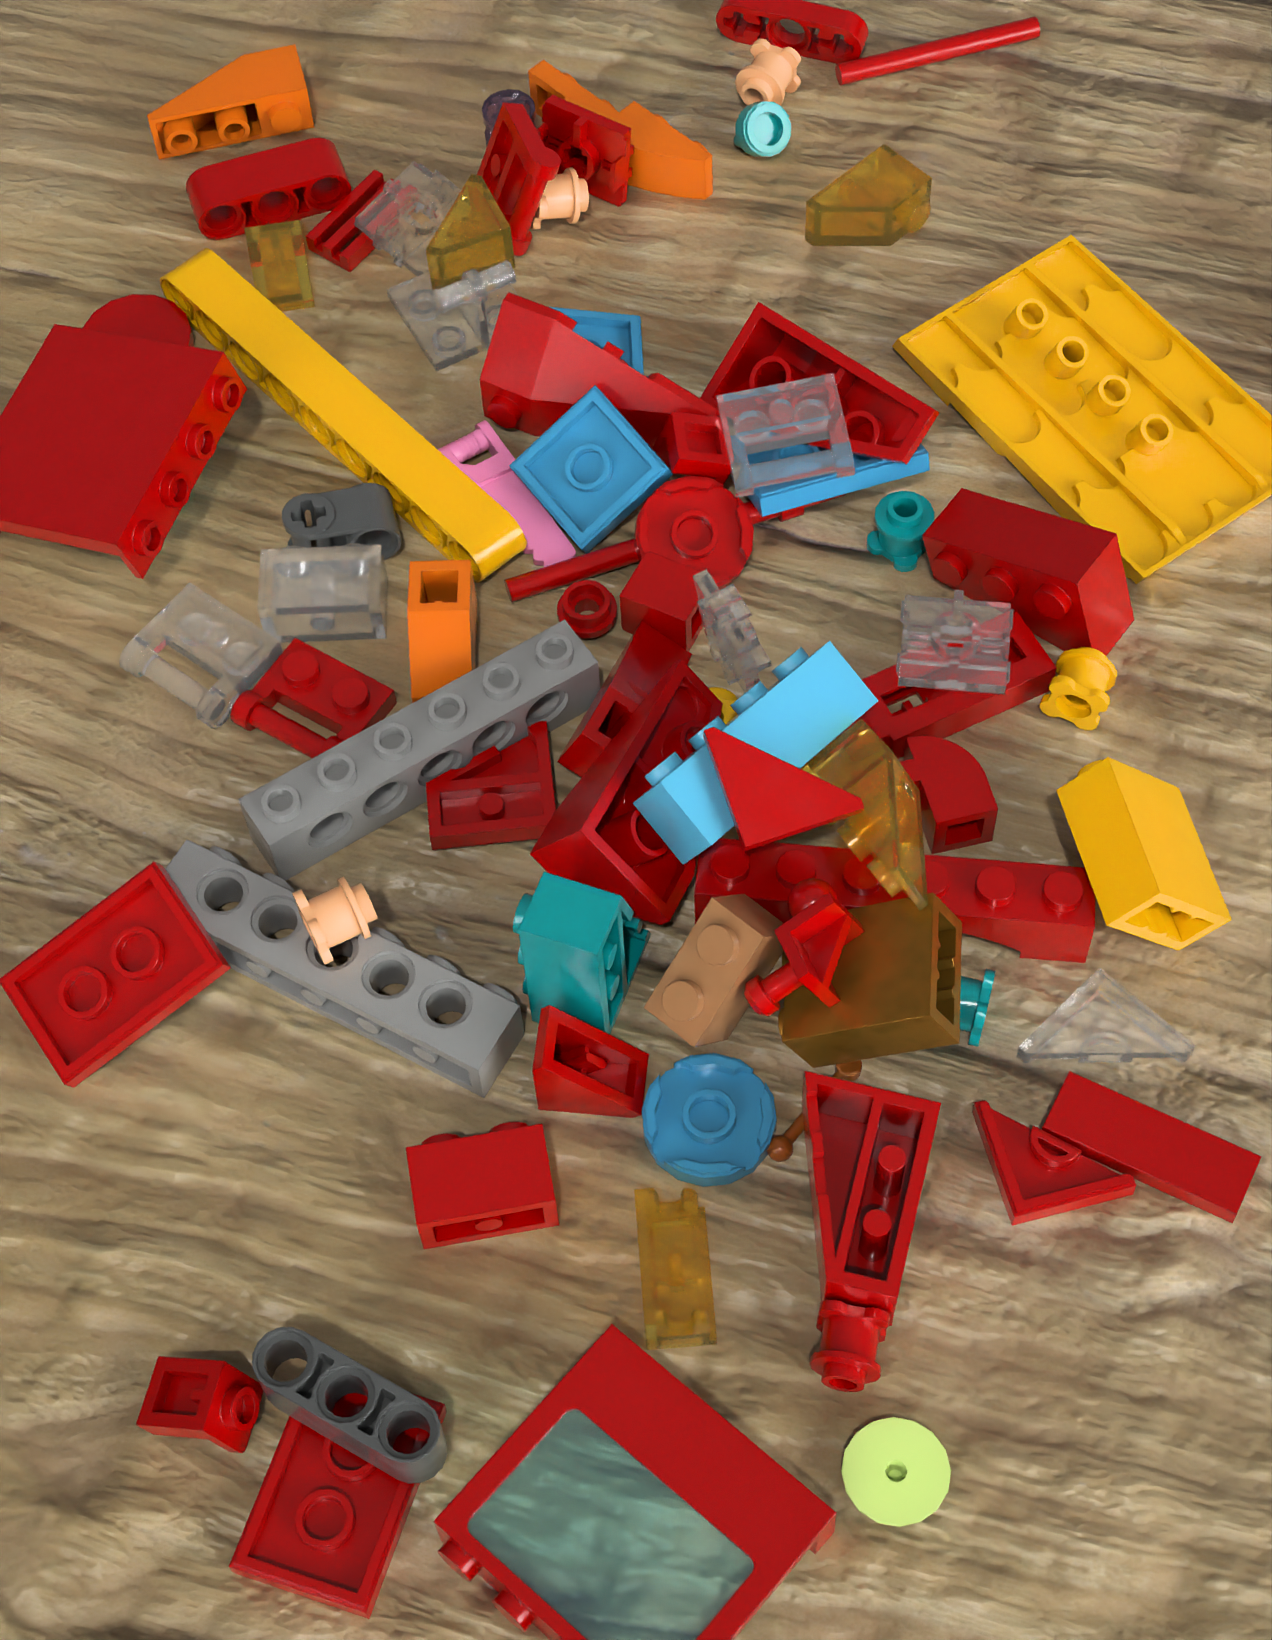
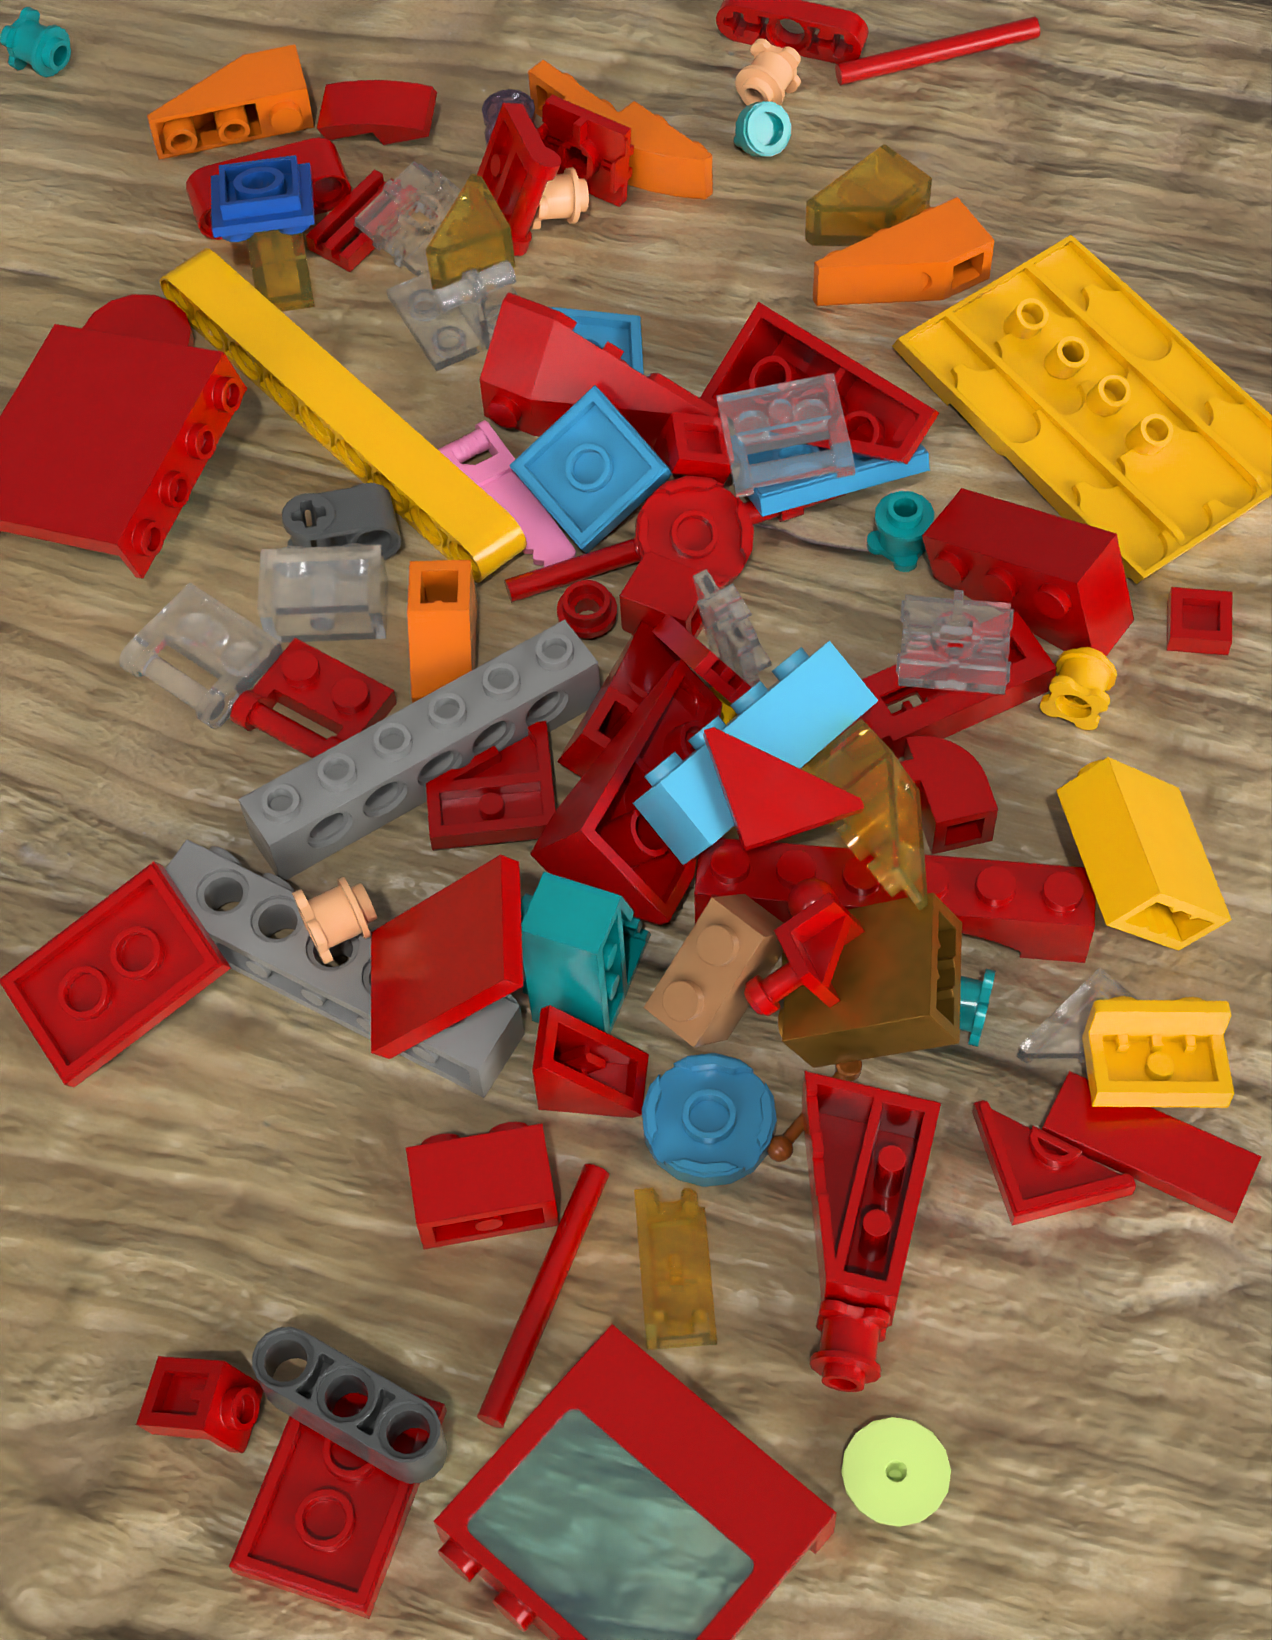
none -> teal brick [0,7,71,77]
none -> blue piece [211,155,315,242]
none -> red slope [317,80,437,145]
none -> red tile [371,854,523,1059]
none -> red bar [477,1164,609,1428]
none -> red tile [651,613,752,703]
none -> orange slope [813,197,994,306]
none -> yellow bracket [1082,996,1234,1108]
none -> red tile [1166,587,1233,655]

